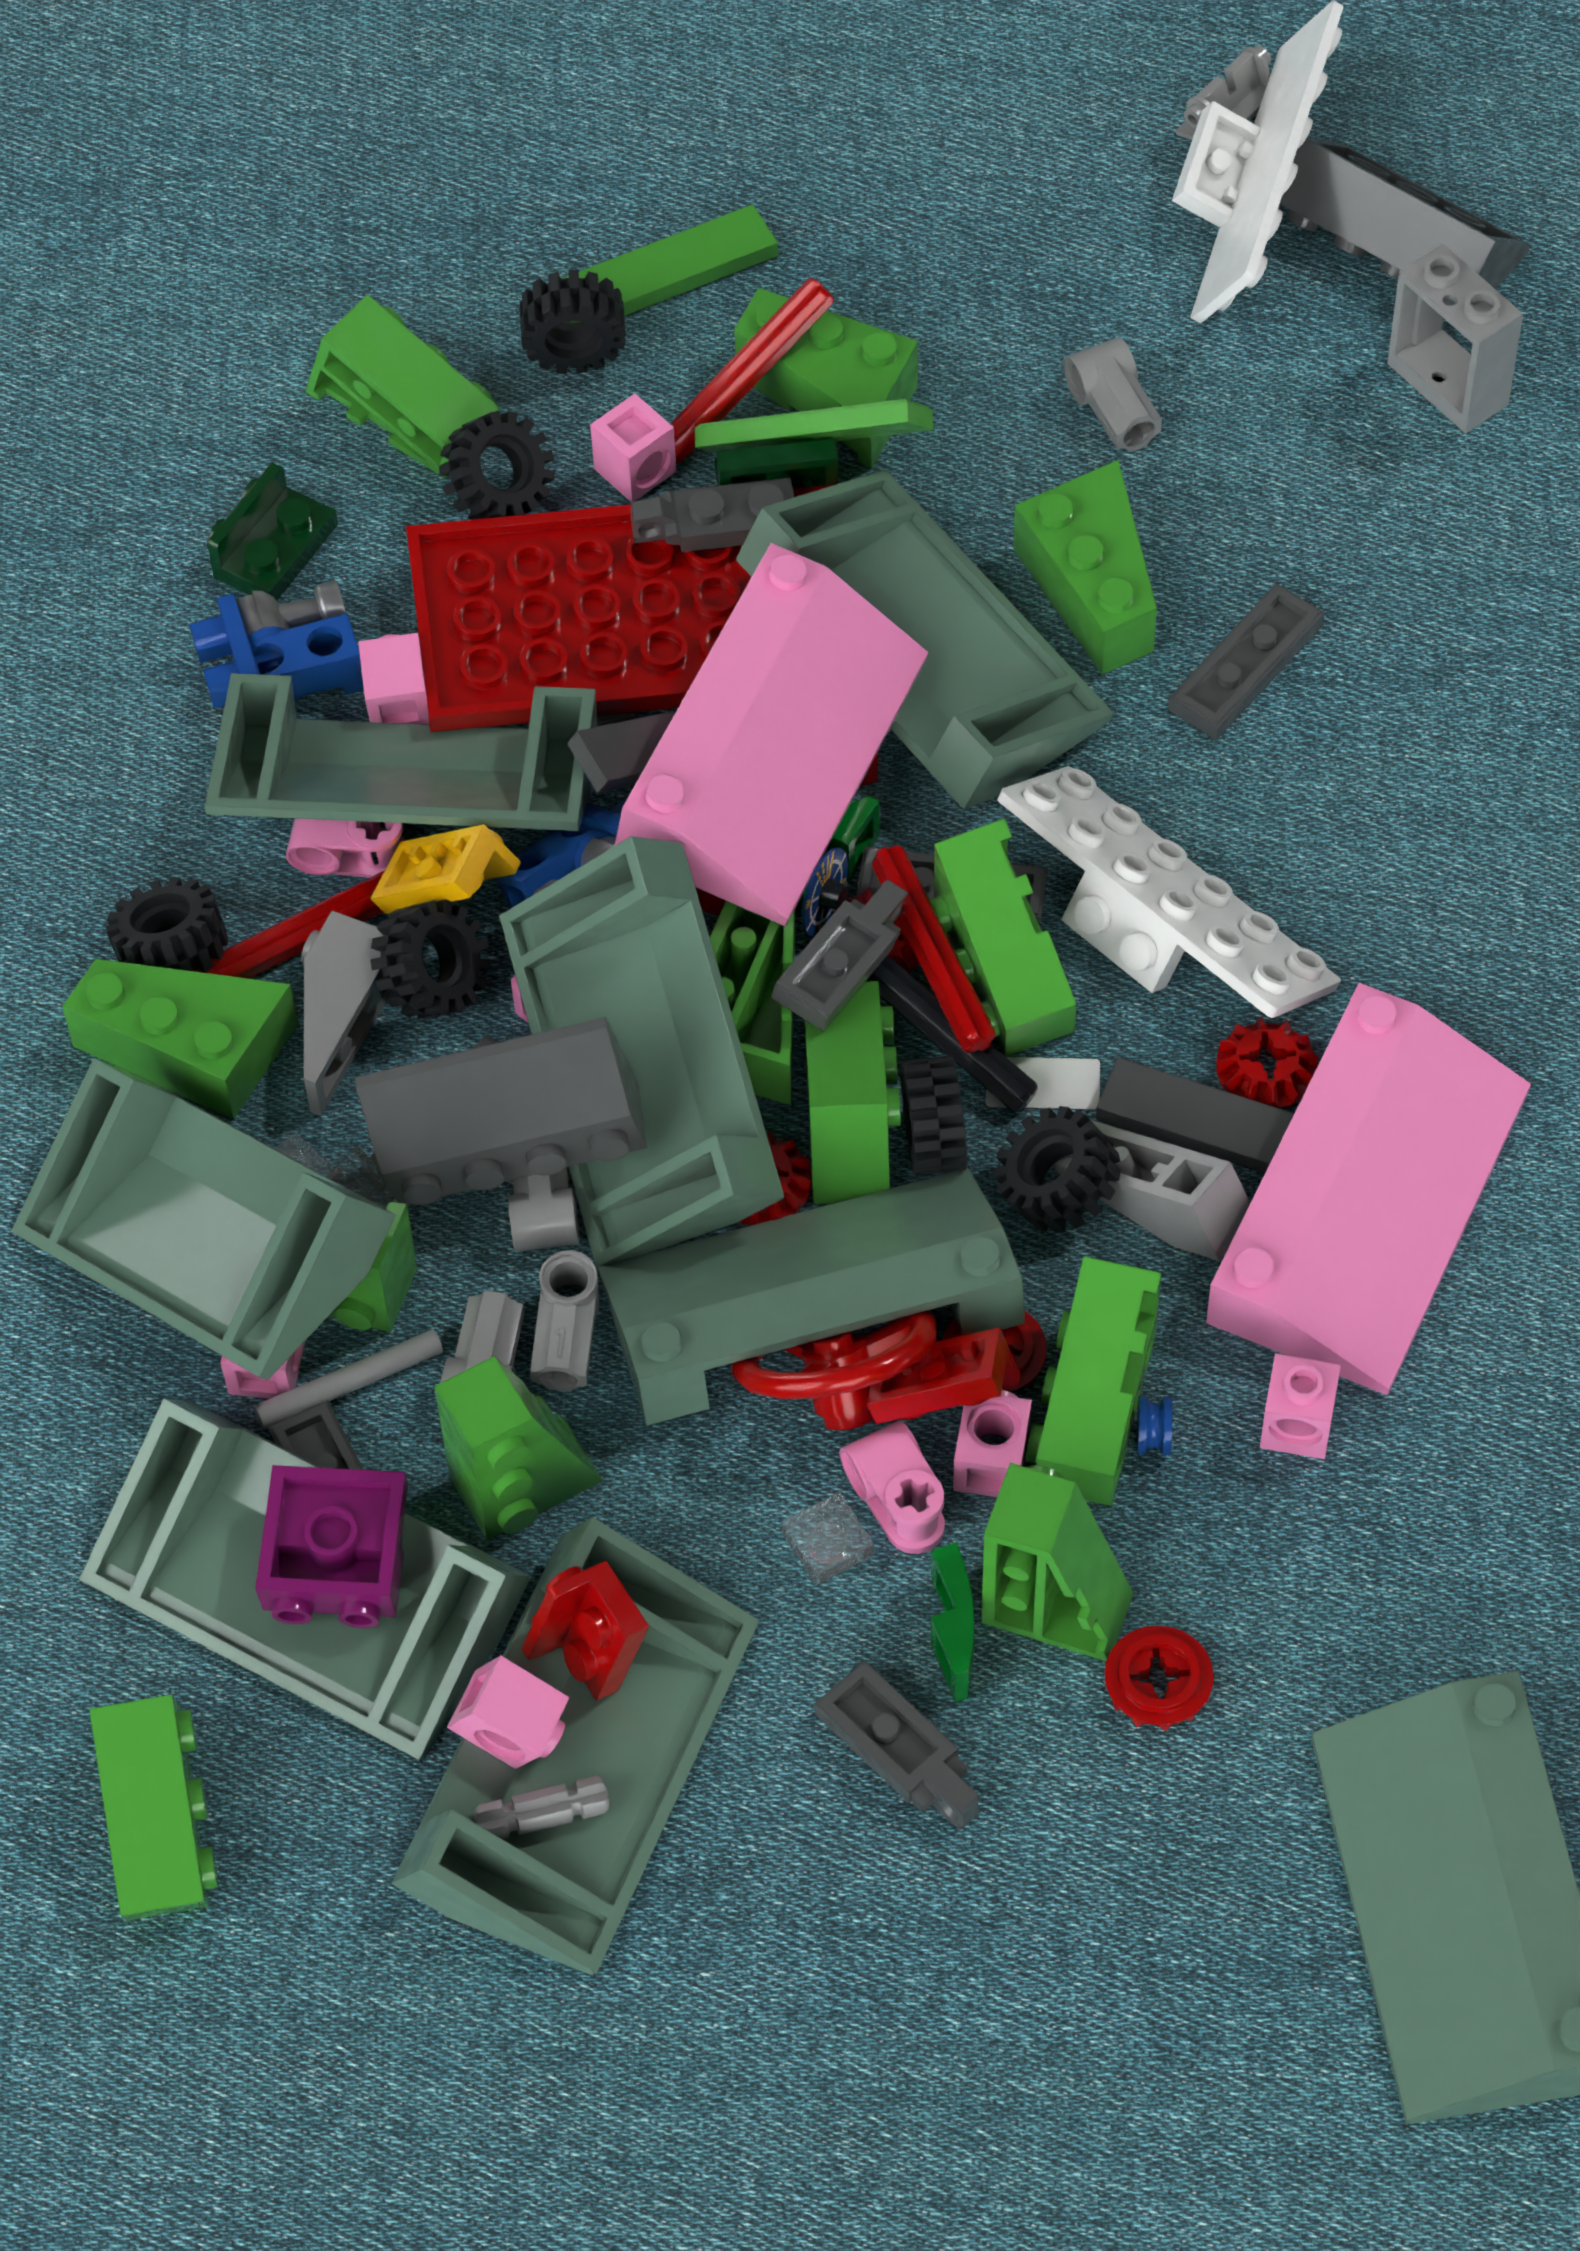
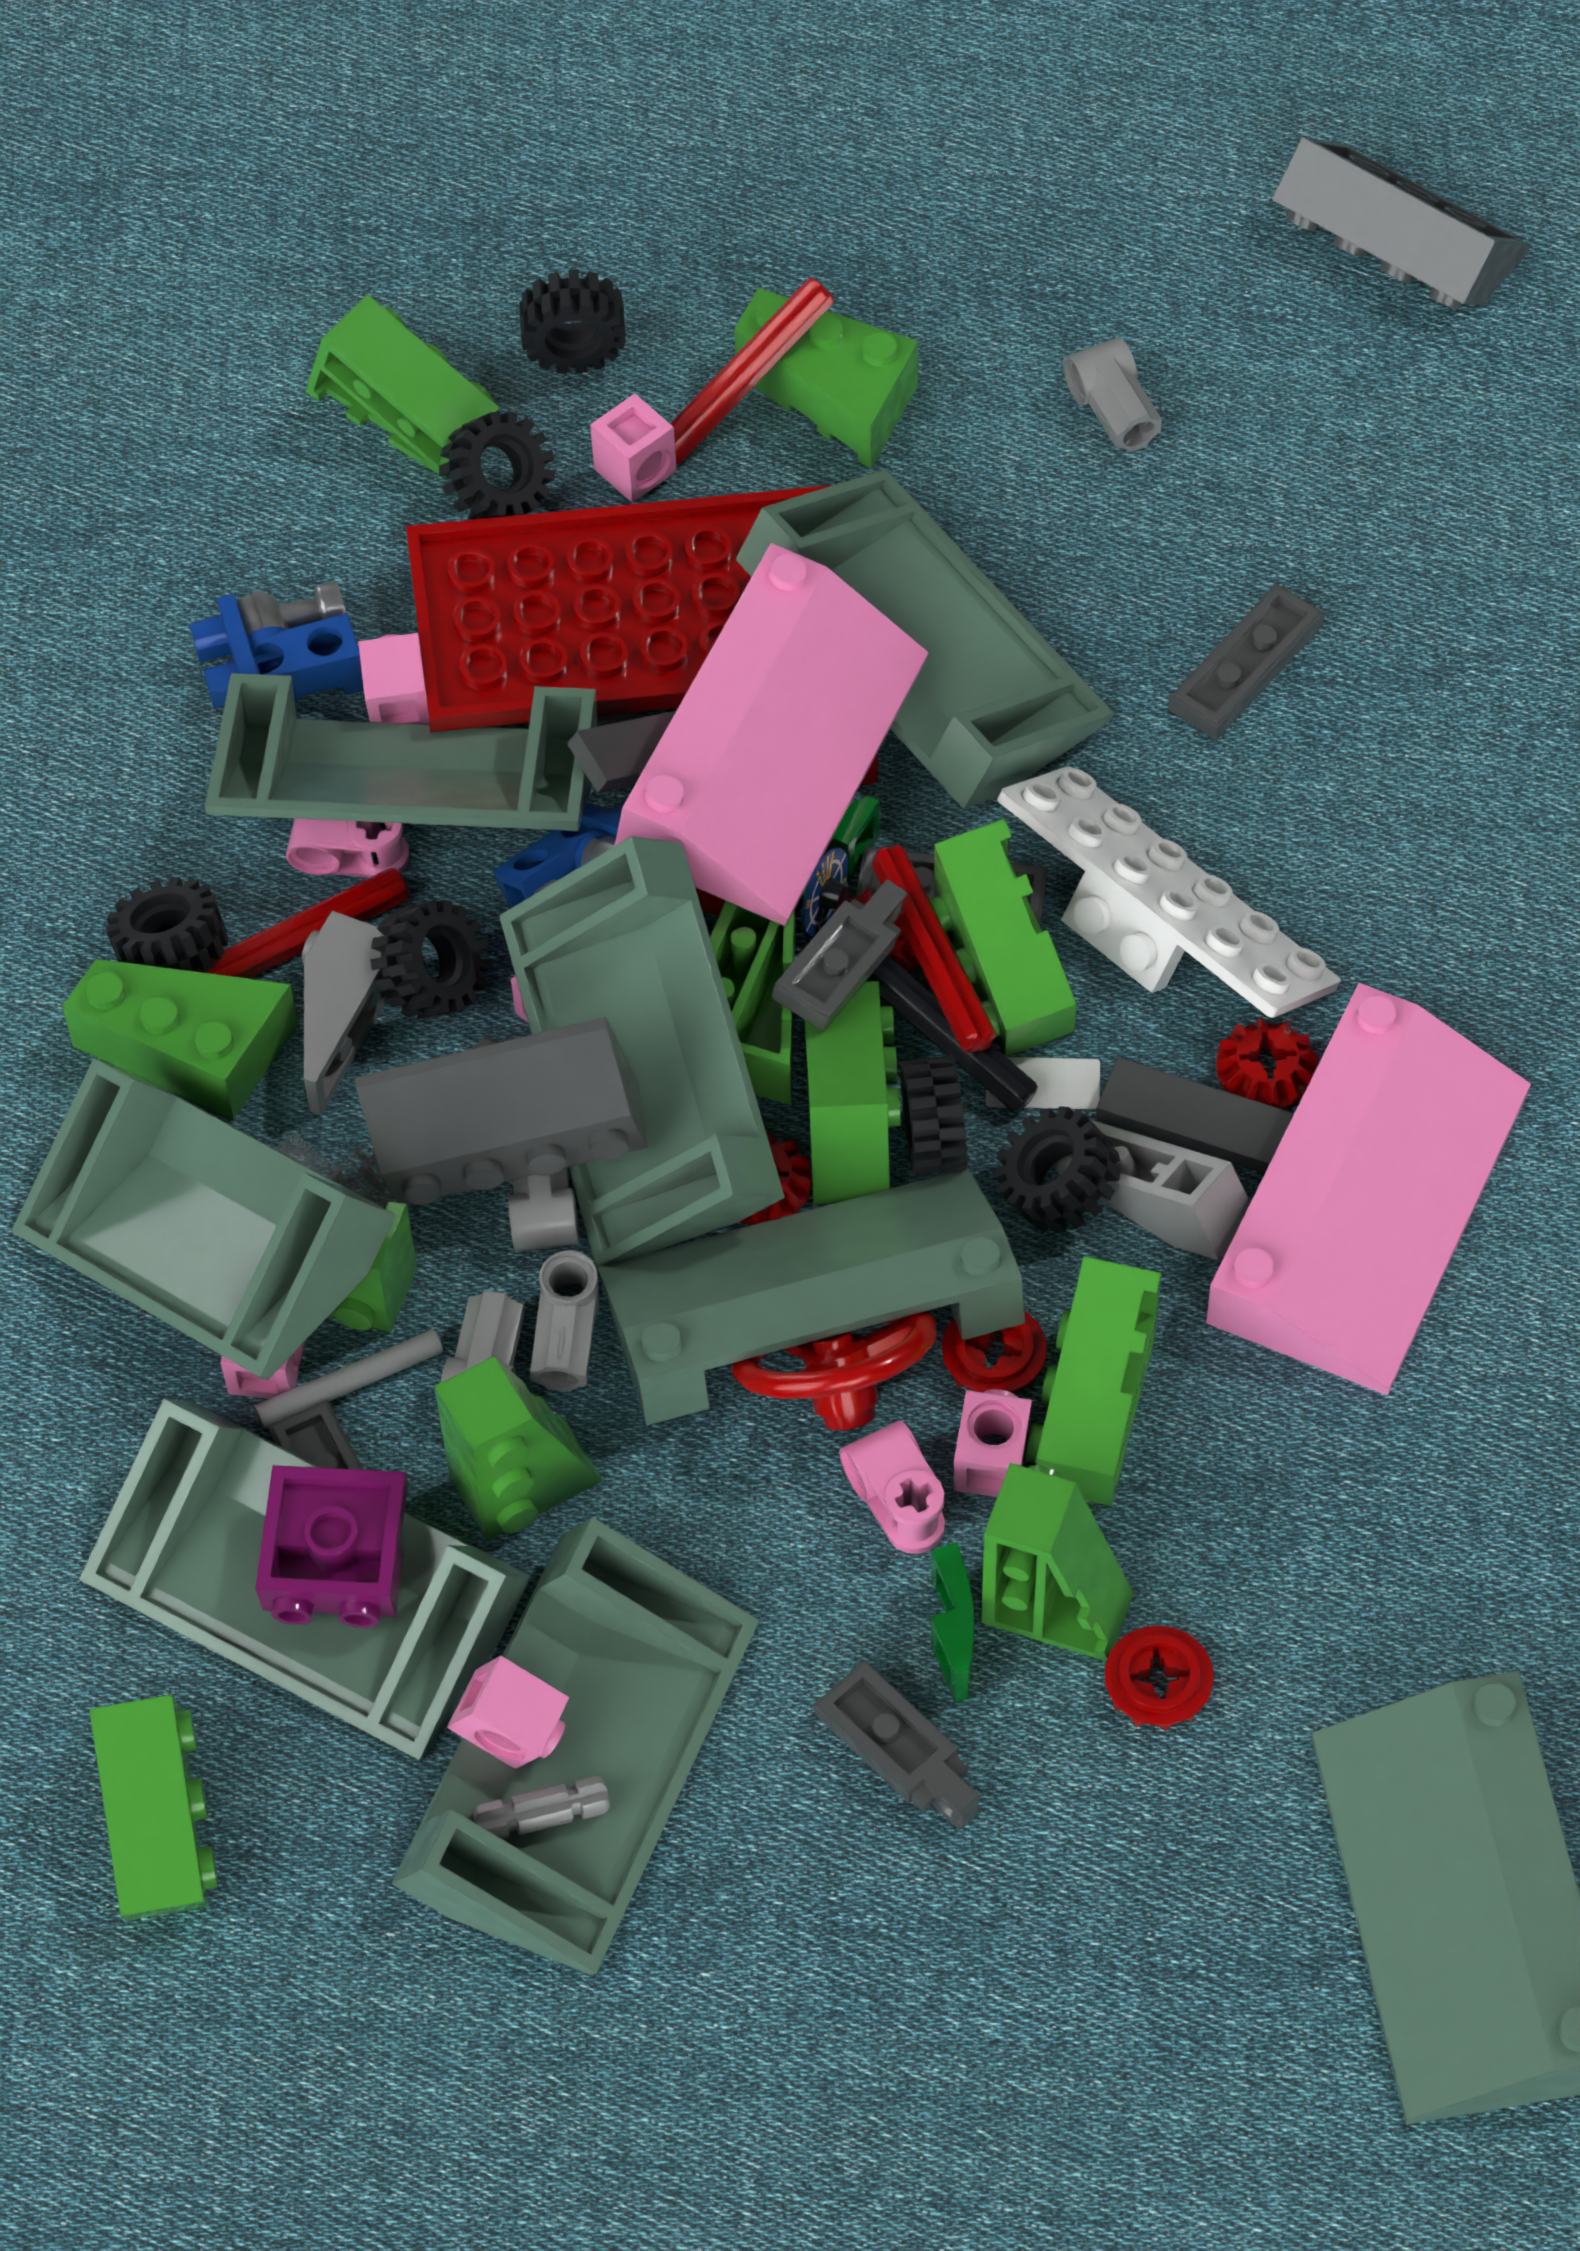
dark green bracket [207,462,338,601] -> none
yellow bracket [370,824,521,914] -> none
red bracket [522,1560,650,1701] -> none
bright green tile [561,204,778,324] -> none
dark grey hinge [630,478,794,552] -> none
bright green tile [695,399,934,454] -> none
dark green bracket [714,438,838,489] -> none
clear plate [782,1491,874,1586] -> none
red bracket [867,1327,1020,1424] -> none
bright green wedge [1013,460,1157,675] -> none
blue bush [1137,1396,1172,1456] -> none
white bracket [1172,0,1344,324] -> none
light grey hinge [1176,45,1271,140] -> none
bright pink brick [1260,1353,1341,1459] -> none
light grey window [1387,244,1523,434] -> none

